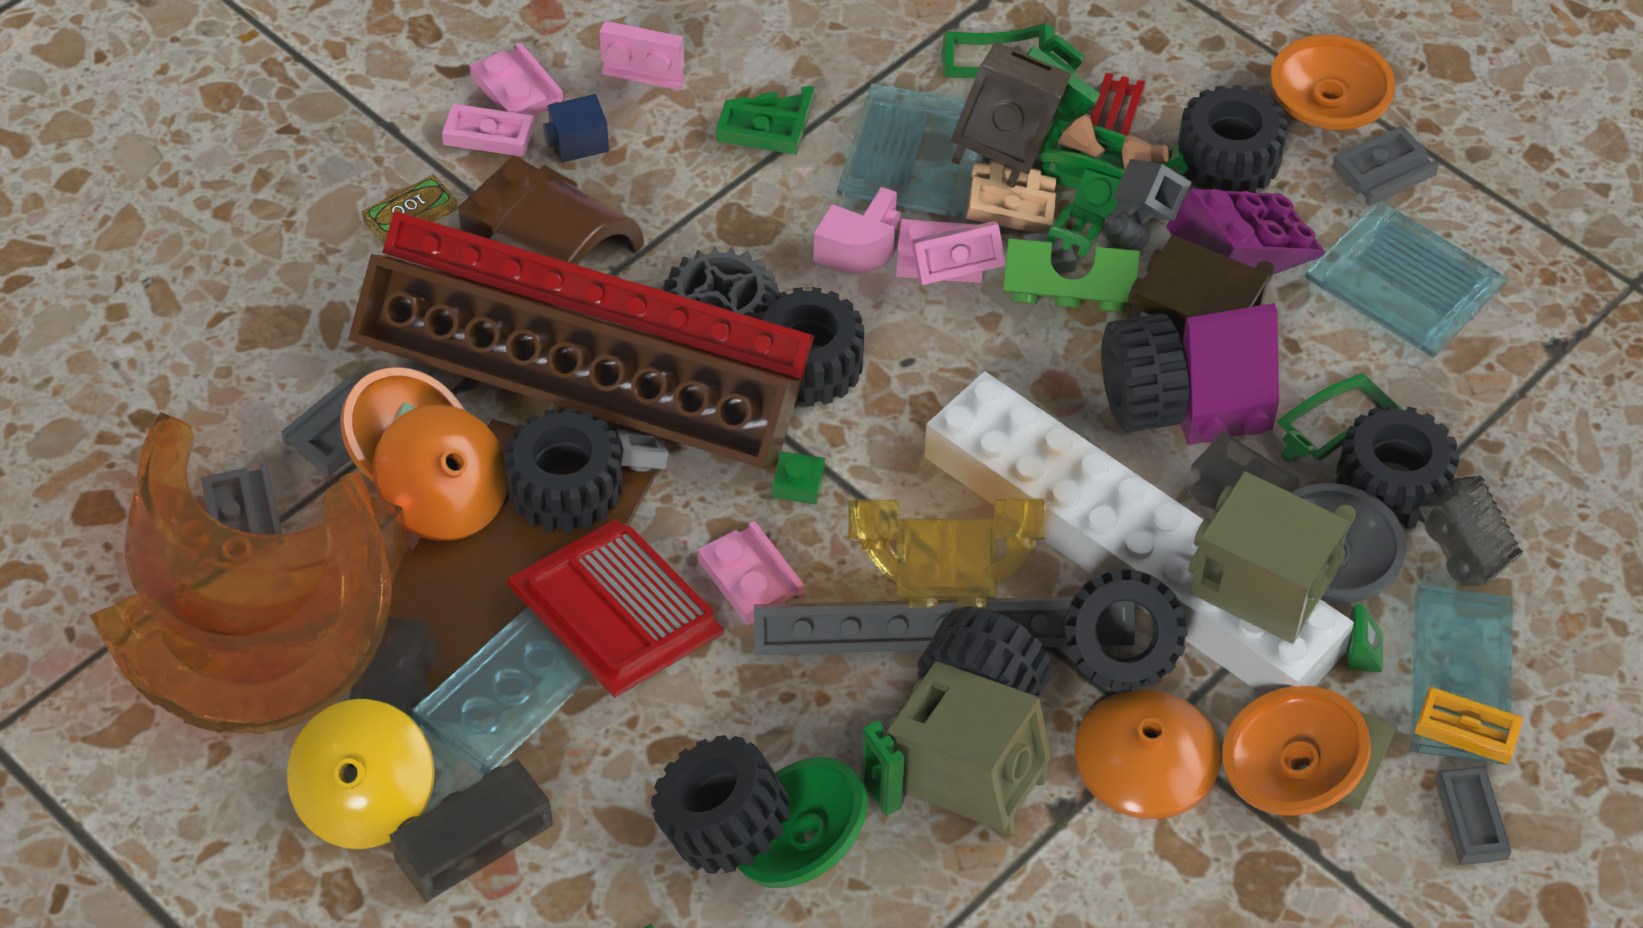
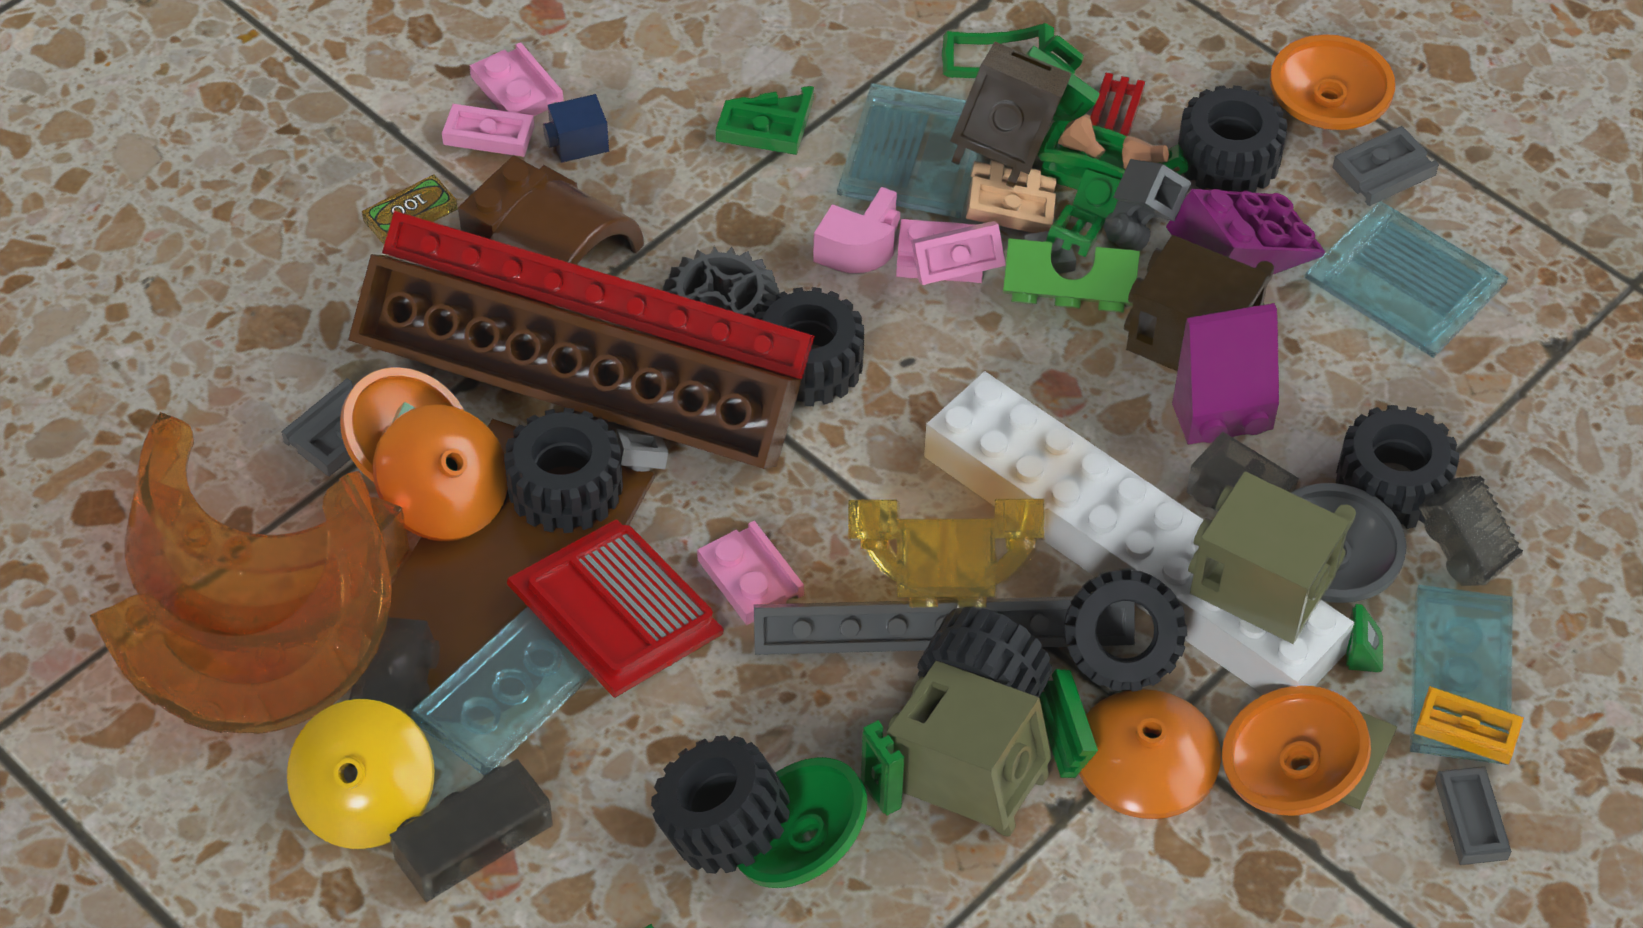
dark grey plate [201,463,285,560] -> none
bright pink plate [599,21,685,90] -> none
green plate [772,451,825,505] -> none
black tyre [1101,313,1189,433] -> none
green sword [1276,373,1404,463] -> none
none -> green tile [1039,669,1098,778]

